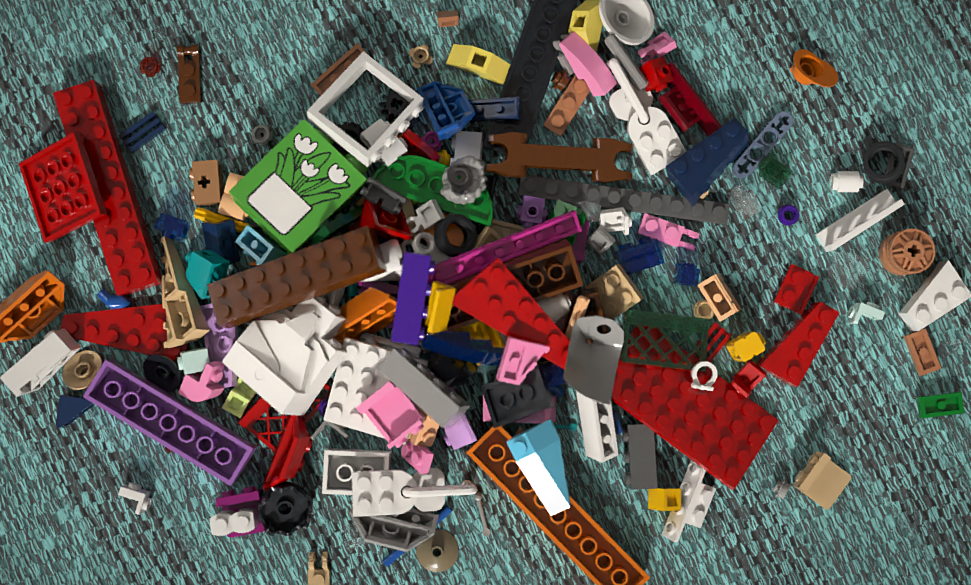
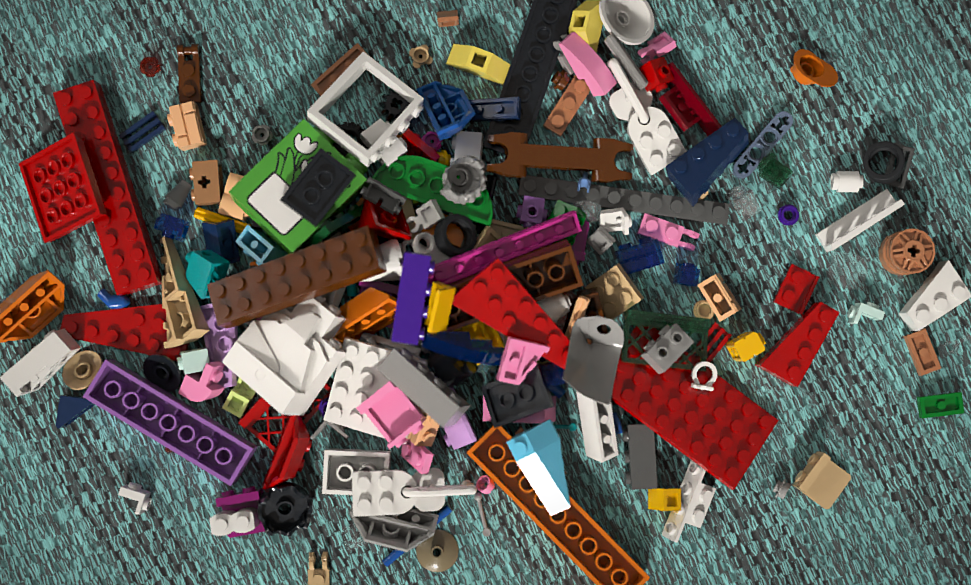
red bracket [731,359,767,397] -> none
none -> dark grey cone [163,179,192,212]
none -> light nougat brick [167,101,207,151]
none -> black plate [280,148,356,228]
none -> bright pink hinge [476,475,495,494]
none -> medium blue hand [577,172,591,193]
none -> light grey brick [641,323,694,374]

